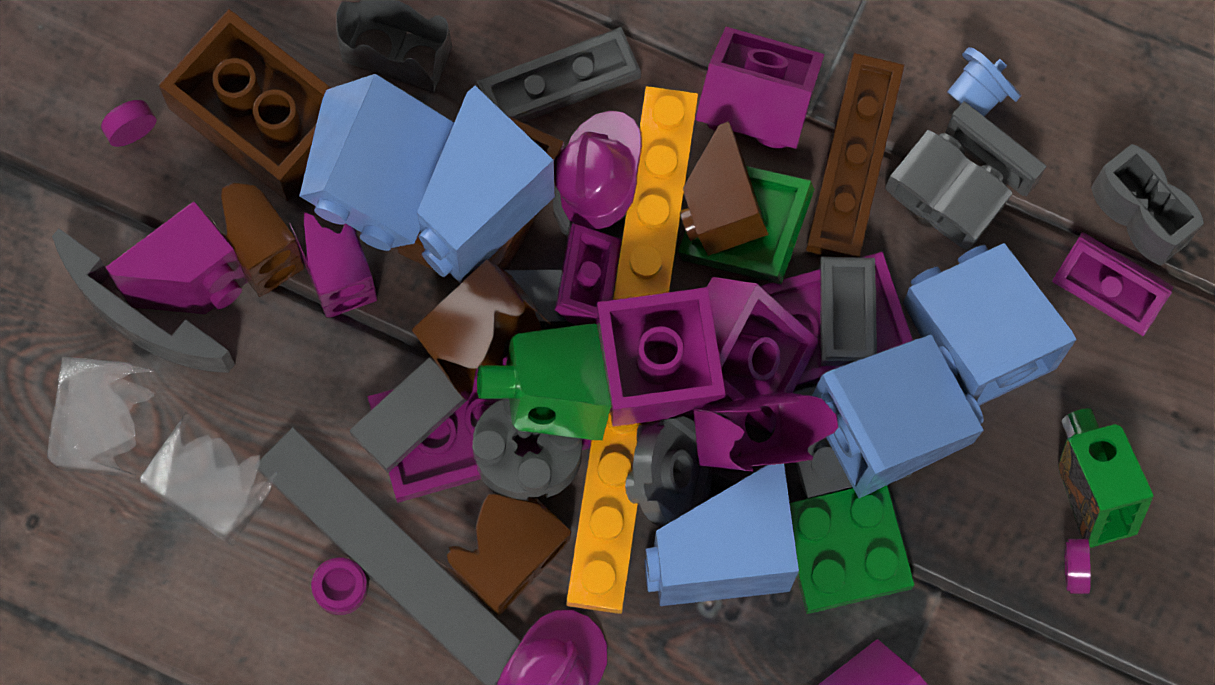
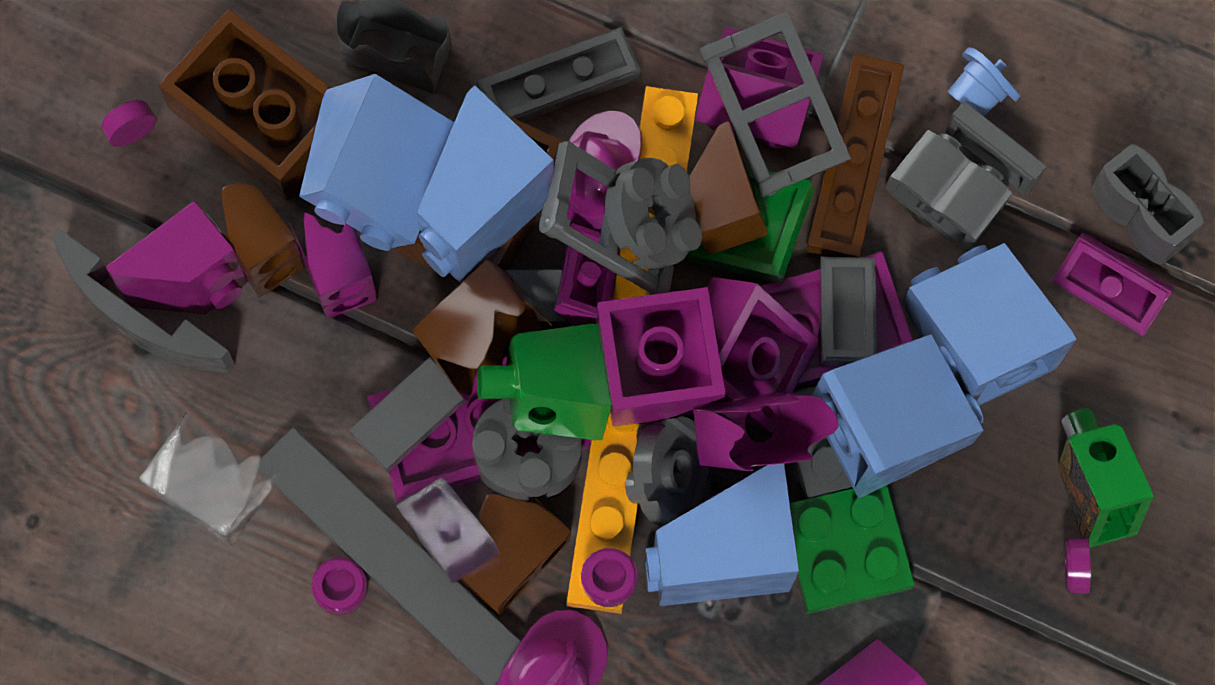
clear piece [47,357,155,478] -> none
none -> clear purple plate [396,476,500,584]
none -> dark grey window [539,141,674,295]
none -> magenta tile [581,548,638,607]
none -> dark grey plate [605,158,702,270]
none -> dark grey window [699,11,851,197]

